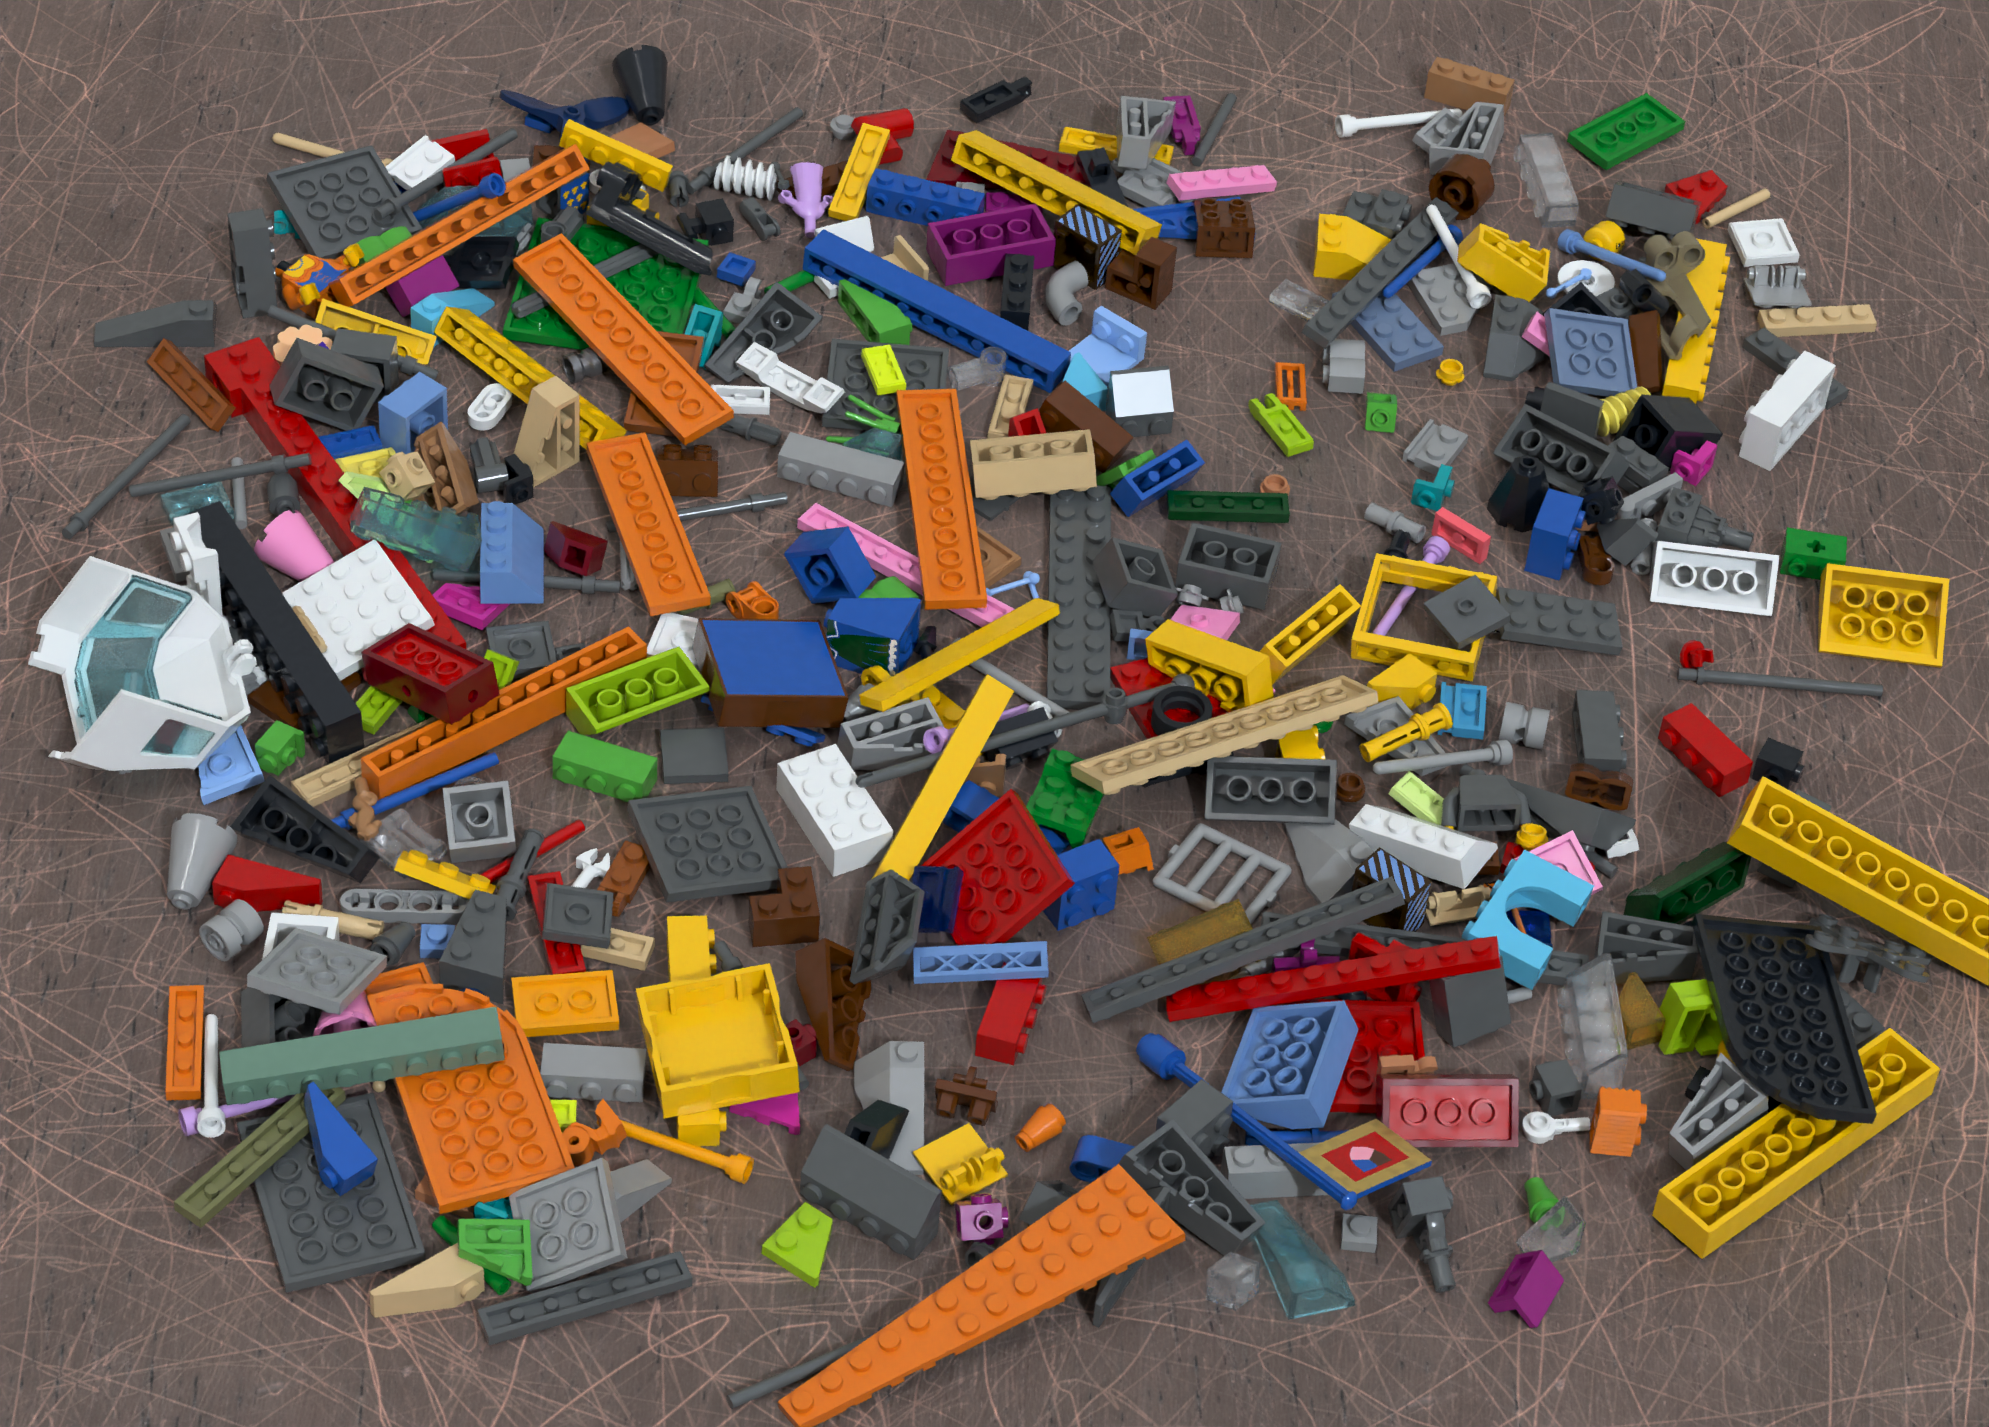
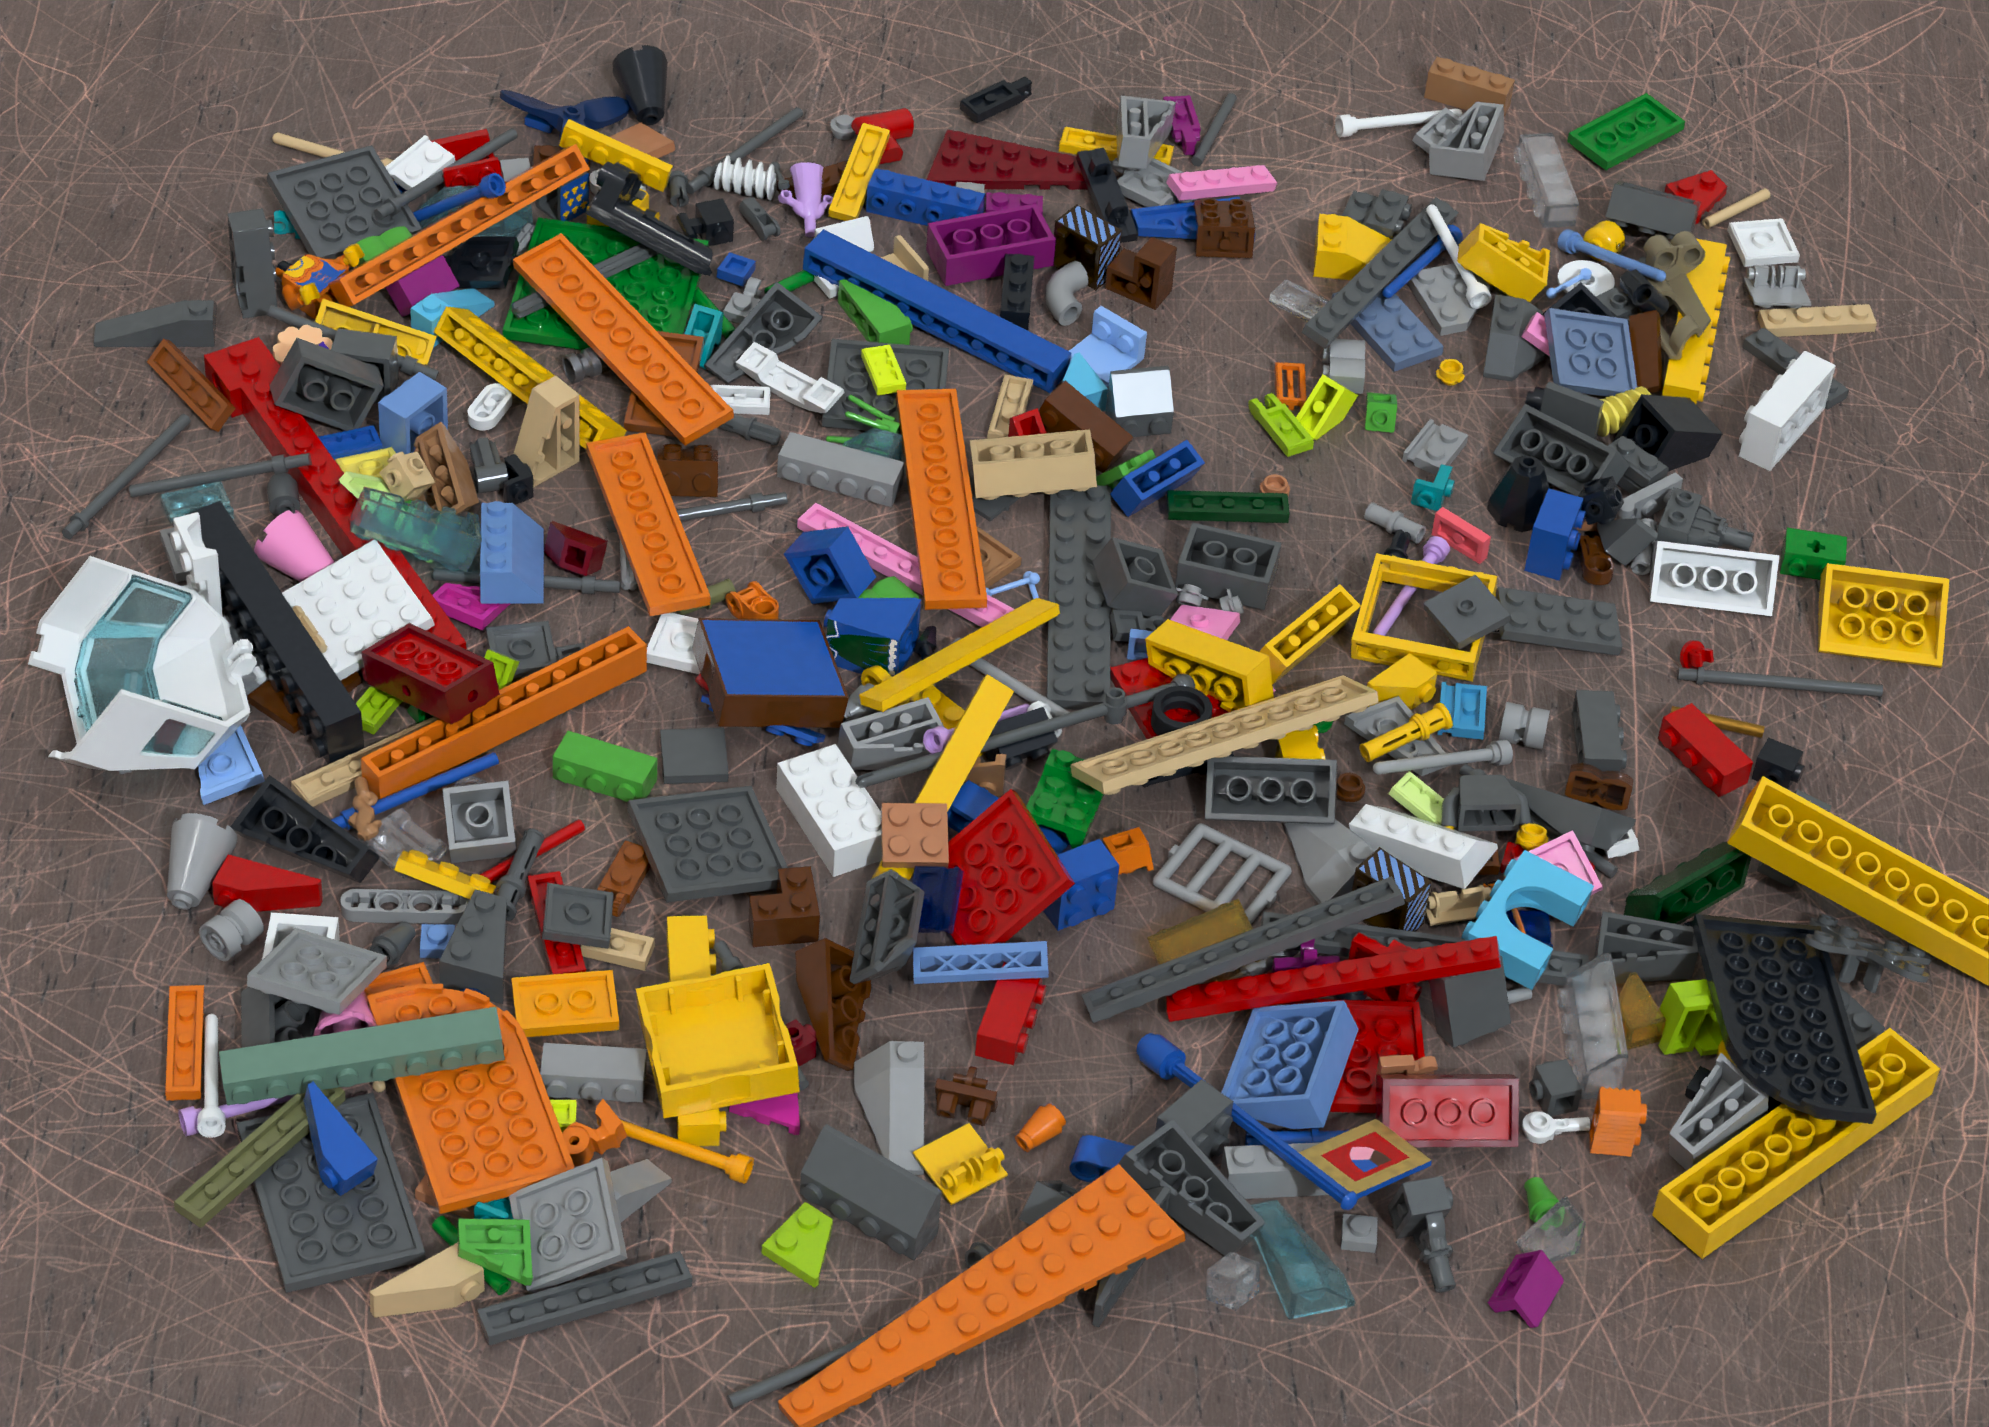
light grey bar [231,457,248,529] -> none
bright green brick [255,720,305,776] -> none
tan pin [282,900,384,940] -> none
dark grey piece [541,206,584,244] -> none
lime slope [566,646,710,735] -> none
white bar [571,848,610,888] -> none
black slope [844,1100,909,1160] -> none
clear piece [947,347,1007,391] -> none
yellow brick [951,130,1162,255] -> none
magenta brick [955,1193,1009,1245] -> none
reddish brown brick [1429,154,1495,220] -> none
dark pink bracket [1670,440,1717,486] -> none
none -> nougat plate [881,803,949,868]
none -> neon yellow slope [1296,374,1358,440]
none -> pearl gold bar [1670,706,1765,738]

